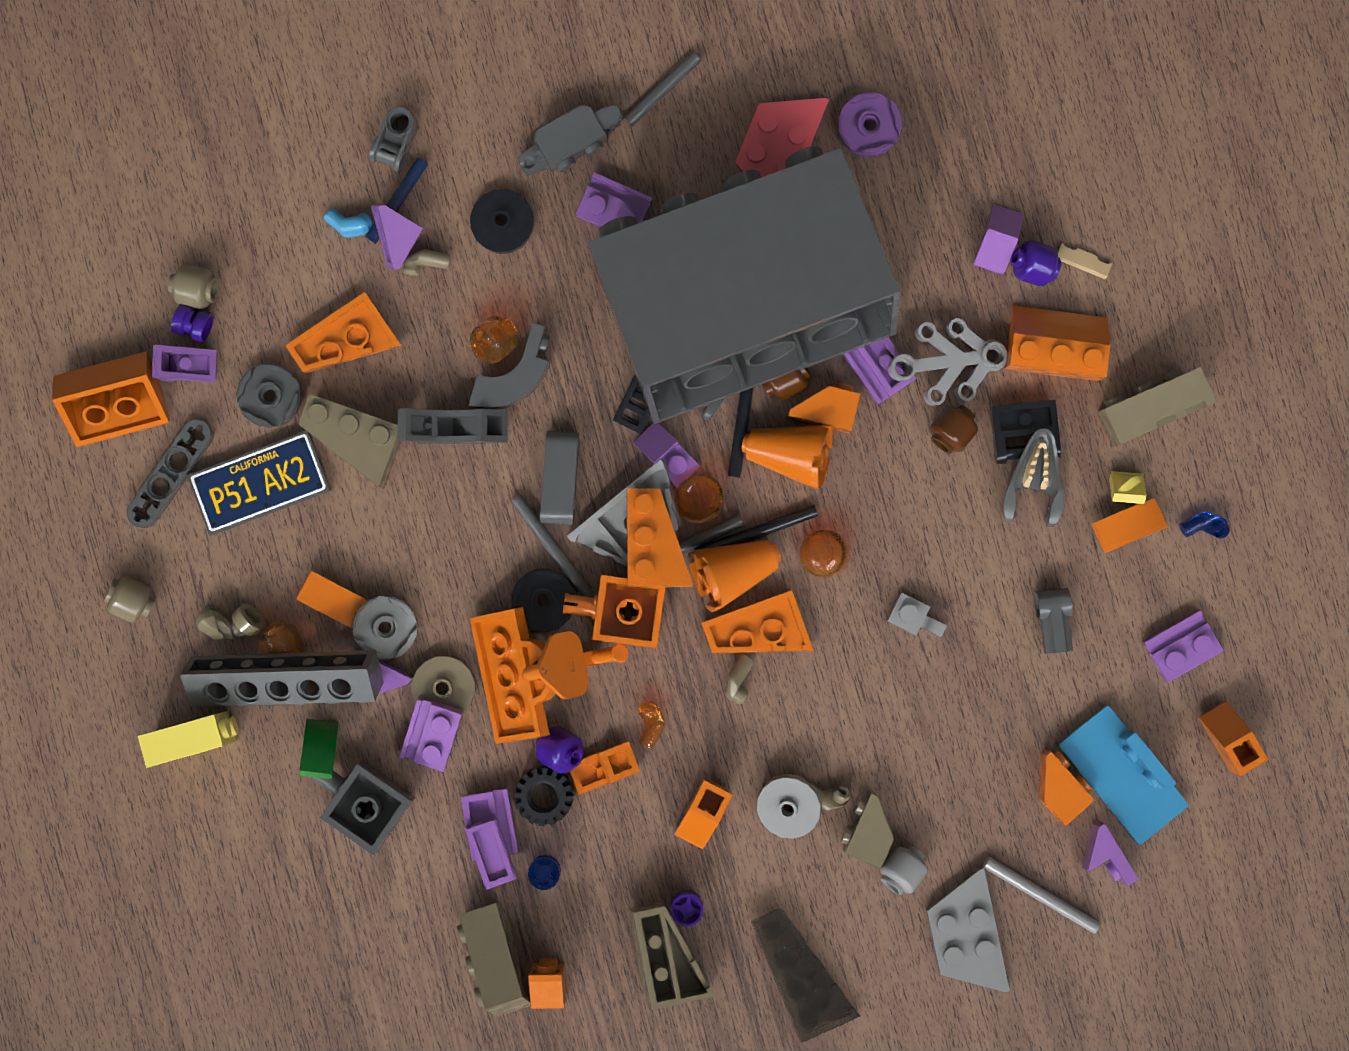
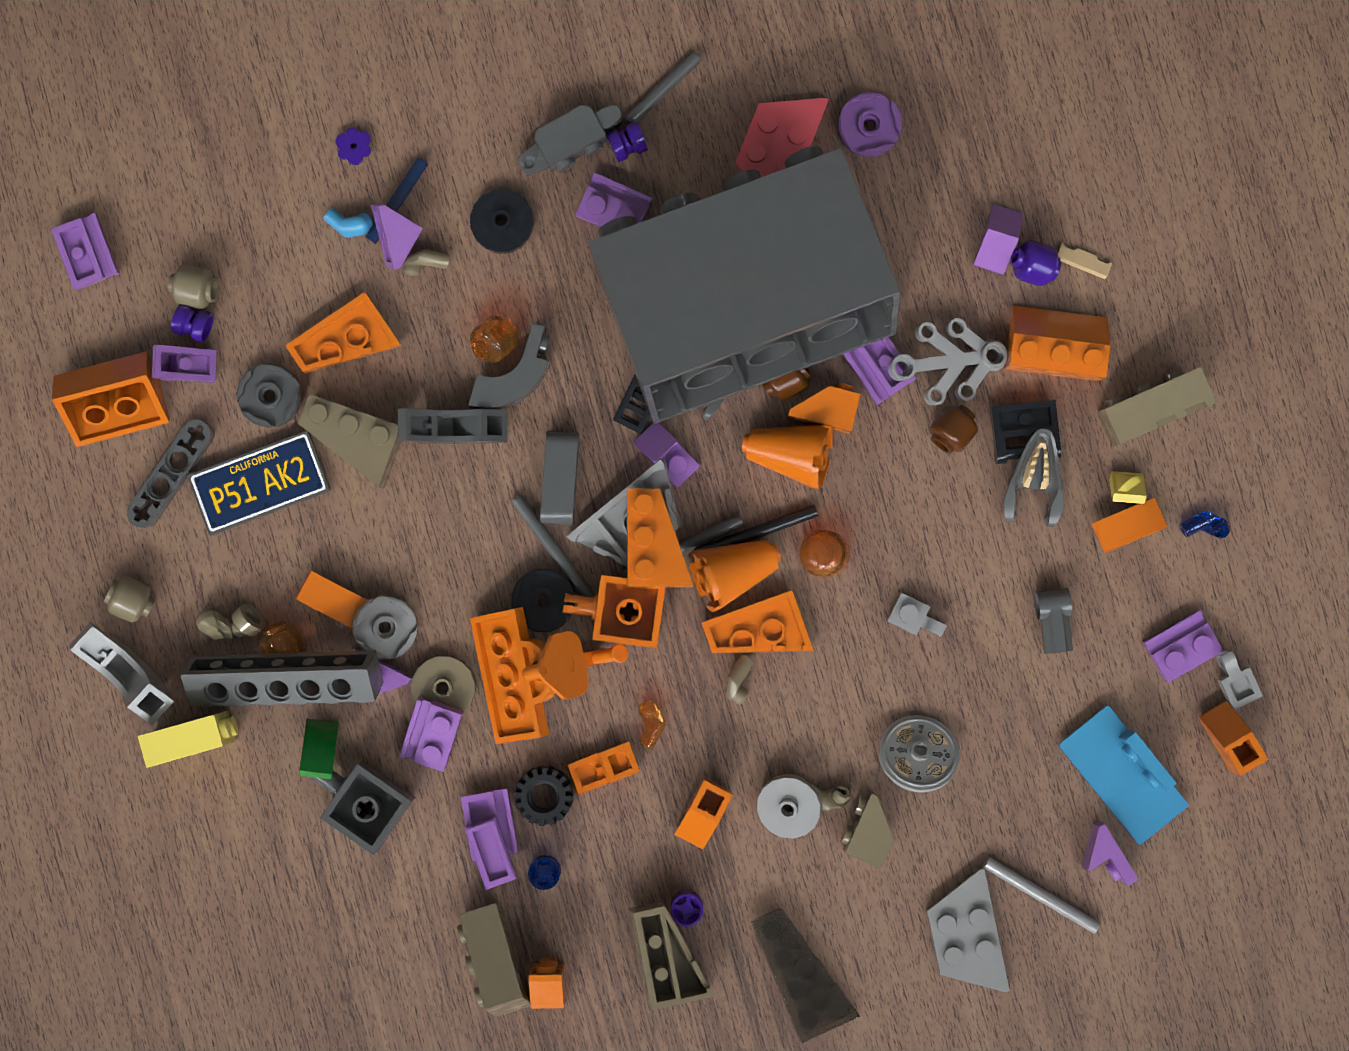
dark grey piece [369,107,418,173] -> none
dark purple head [536,726,584,774] -> none
clear orange hair [674,475,725,523] -> none
black bar [728,388,753,478] -> none
light grey head [879,846,928,895] -> none
orange slope [1039,749,1095,826] -> none
none -> medium lavender plate [51,213,120,290]
none -> light grey arch [69,622,174,725]
none -> dark purple plant [335,128,371,165]
none -> dark purple wheel [606,120,648,163]
none -> light grey shield [879,715,960,792]
none -> light grey plate [1215,649,1263,710]

